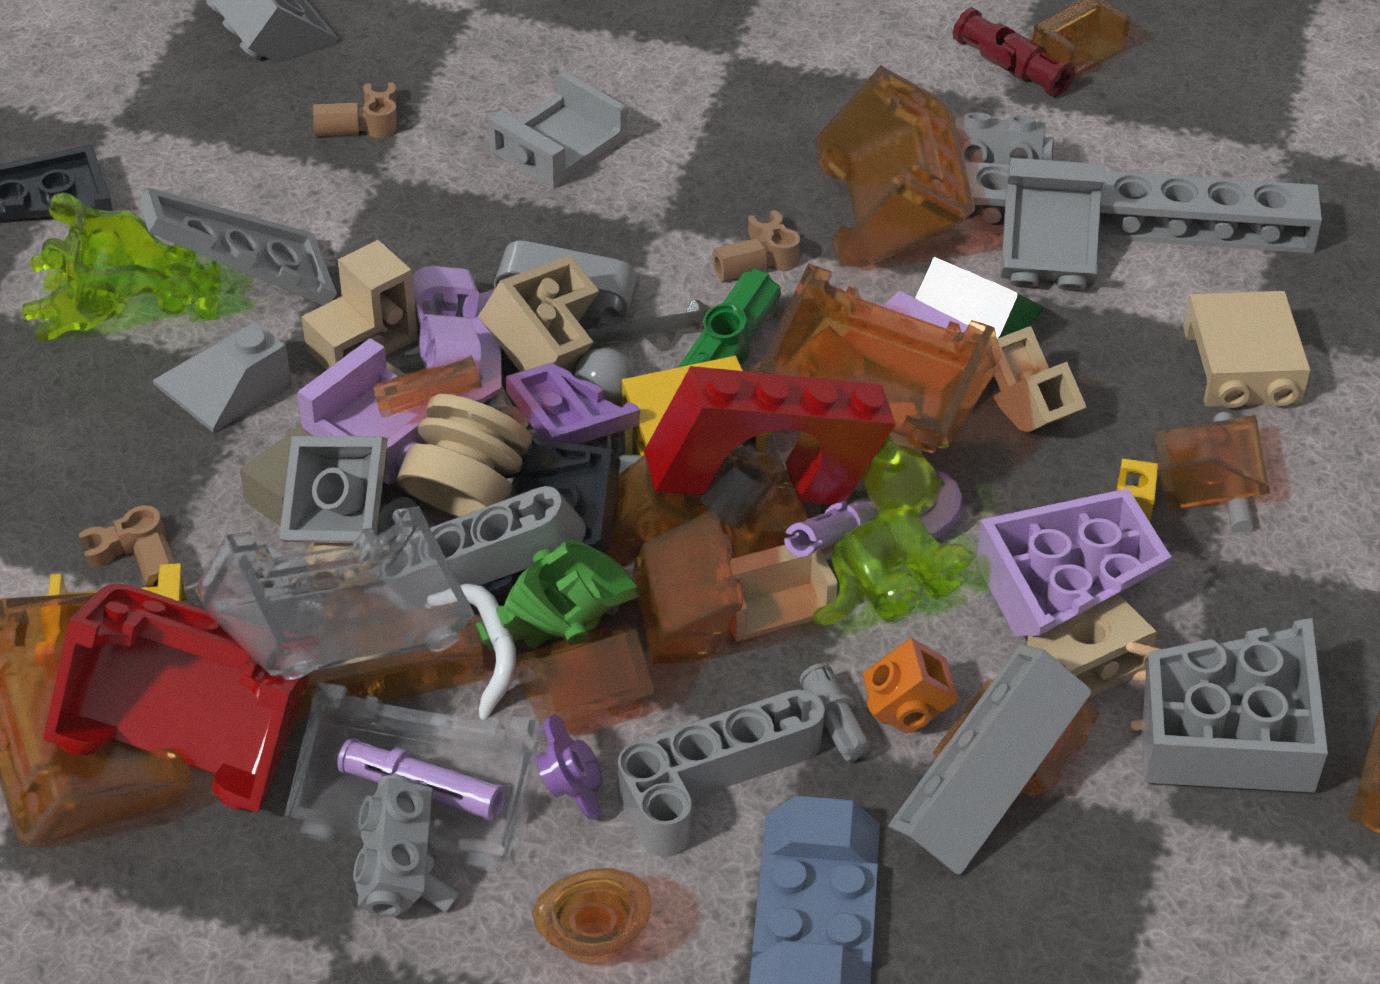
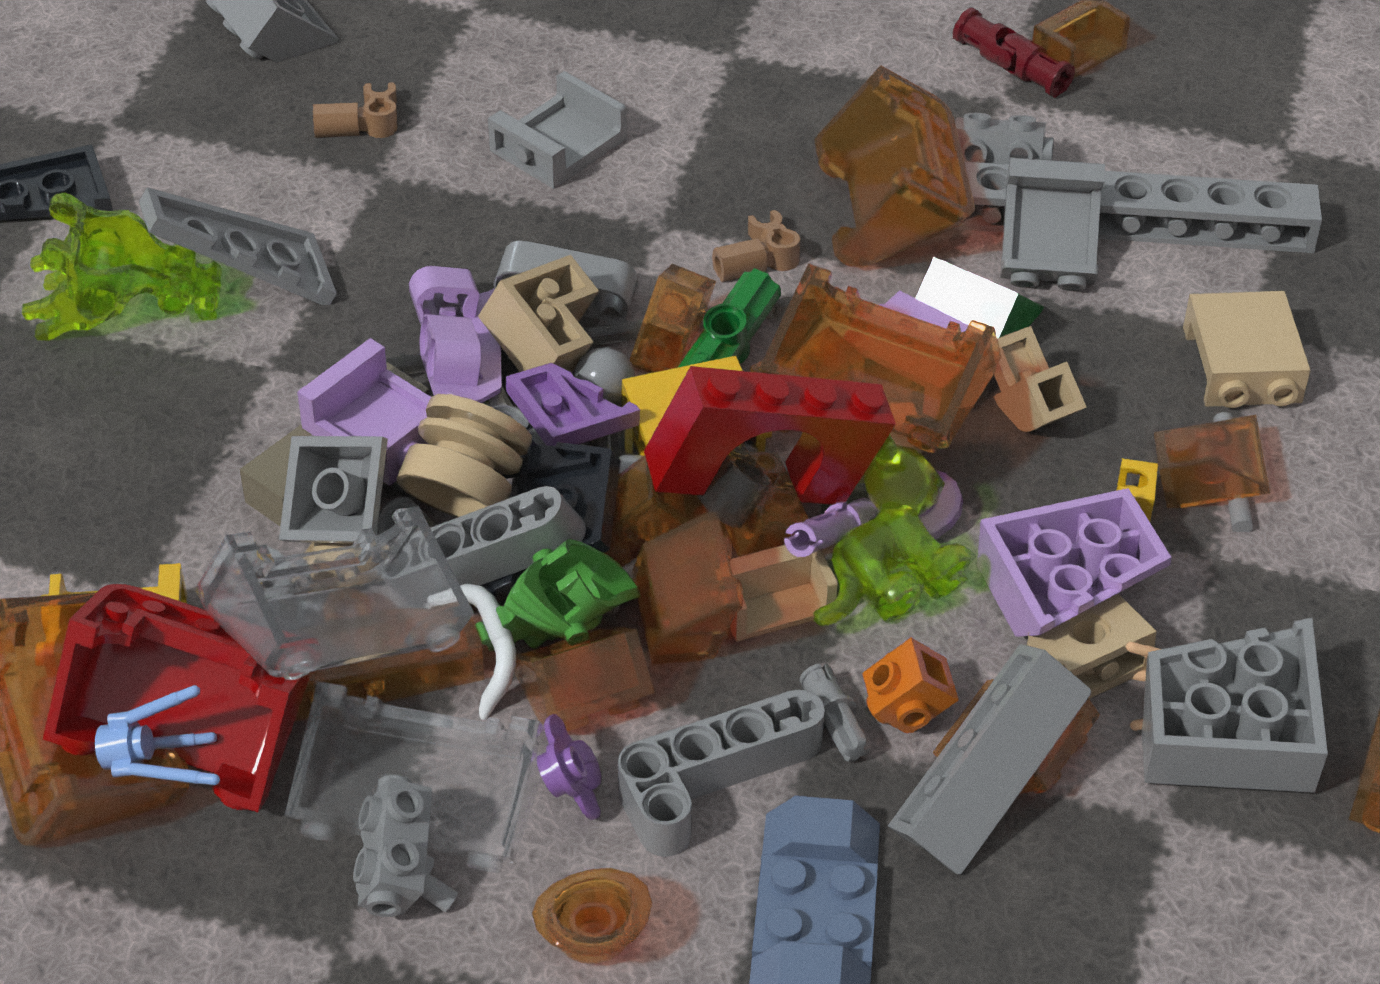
medium nougat bar [78,505,176,587] -> none
light grey slope [153,321,292,433] -> none
tan brick [301,240,418,370] -> none
lavender pin [338,738,506,821] -> none
clear orange slope [372,354,482,418] -> none
none -> light blue plant [95,685,220,785]
none -> clear orange slope [629,263,716,373]

